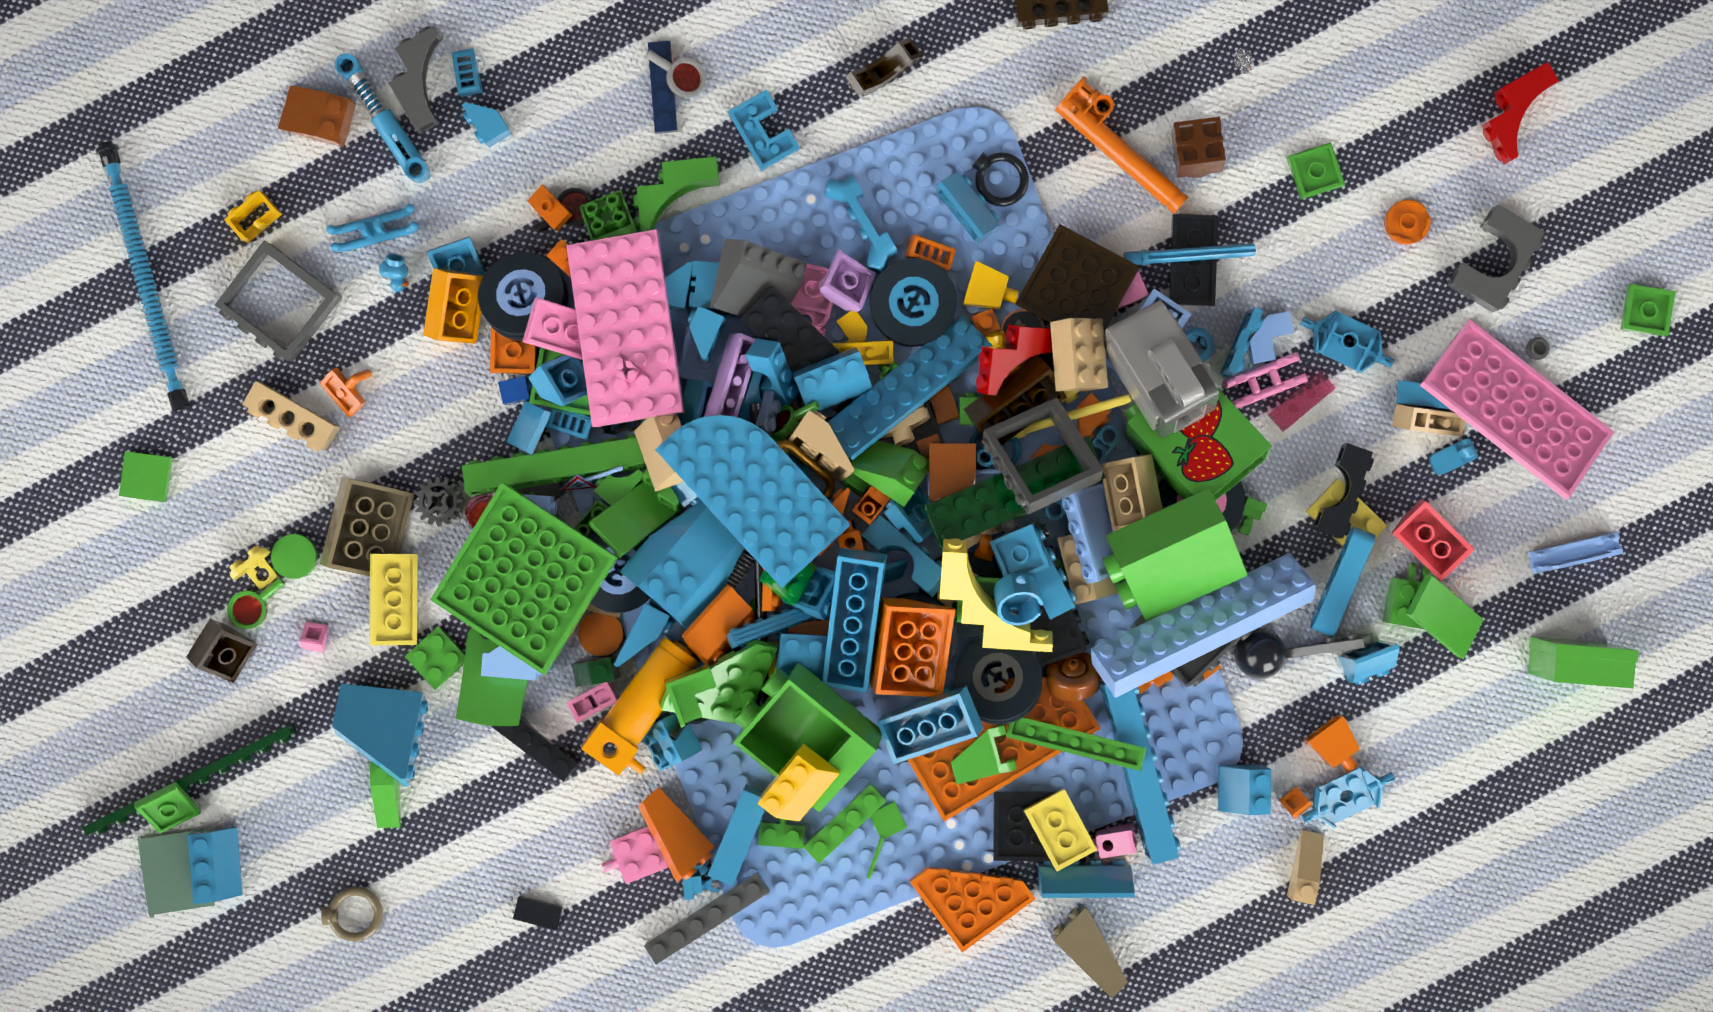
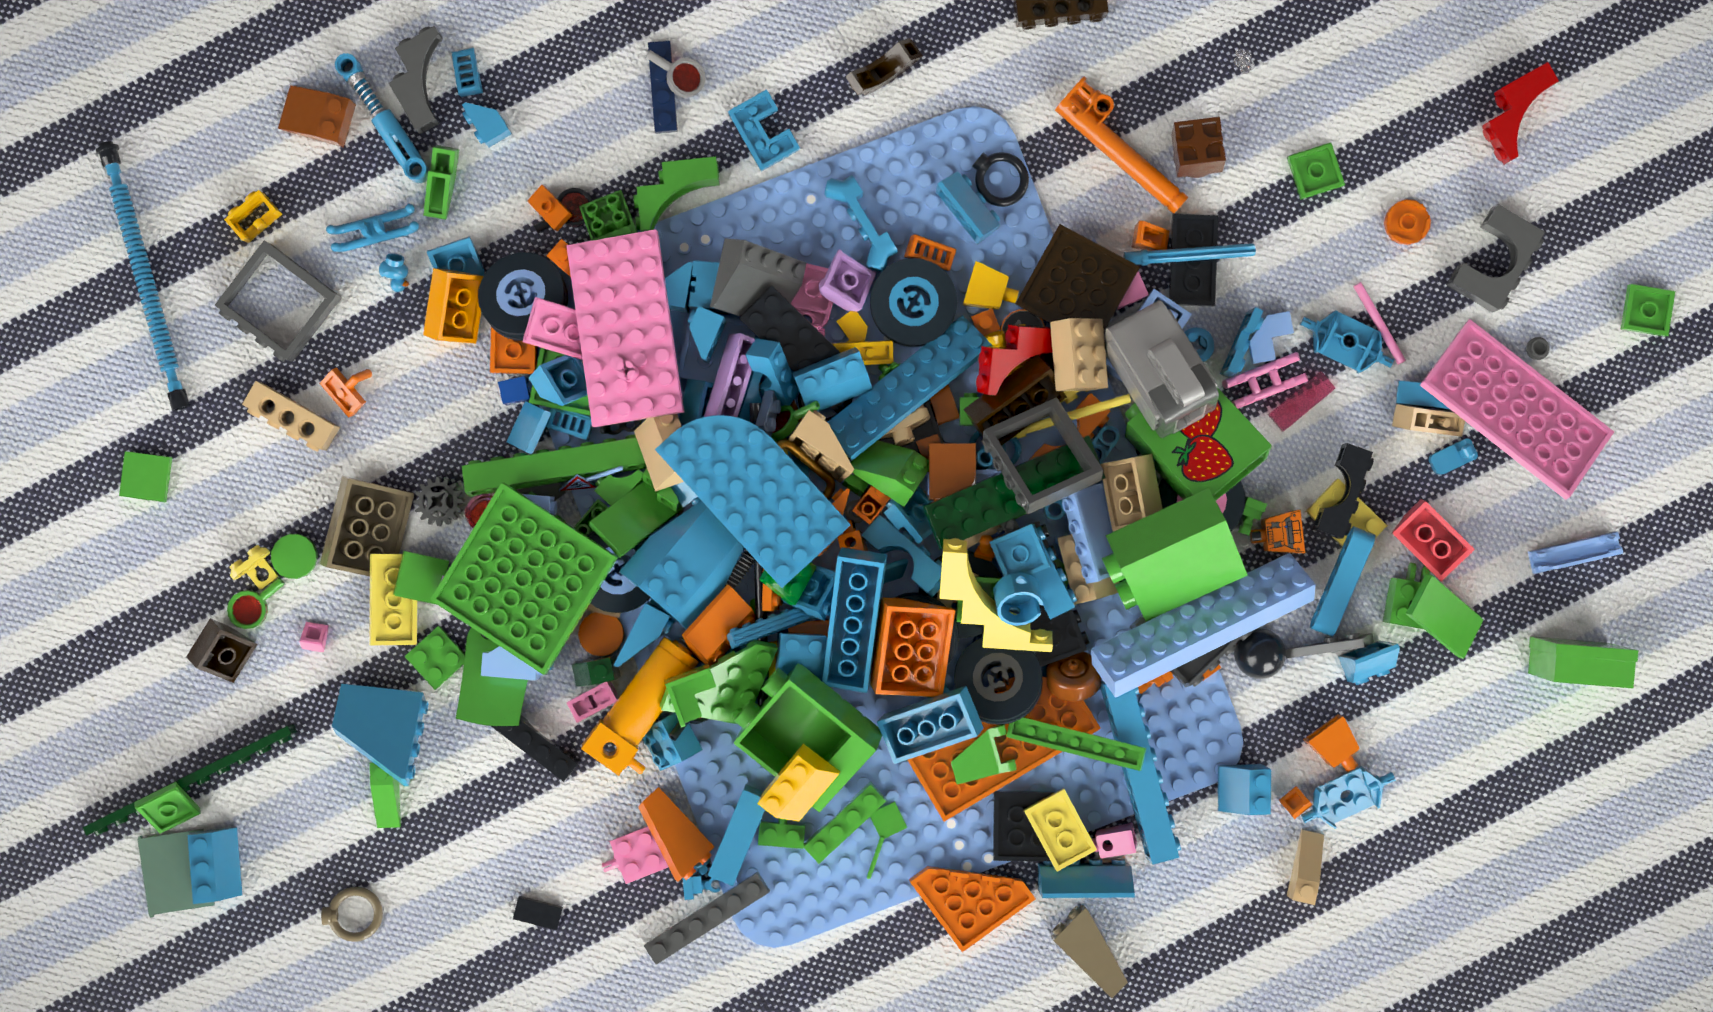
none -> bright green tile [393,551,449,605]
none -> bright green slope [423,145,460,220]
none -> orange slope [1131,221,1170,251]
none -> torso [1249,510,1305,553]
none -> bright pink bar [1353,282,1406,365]

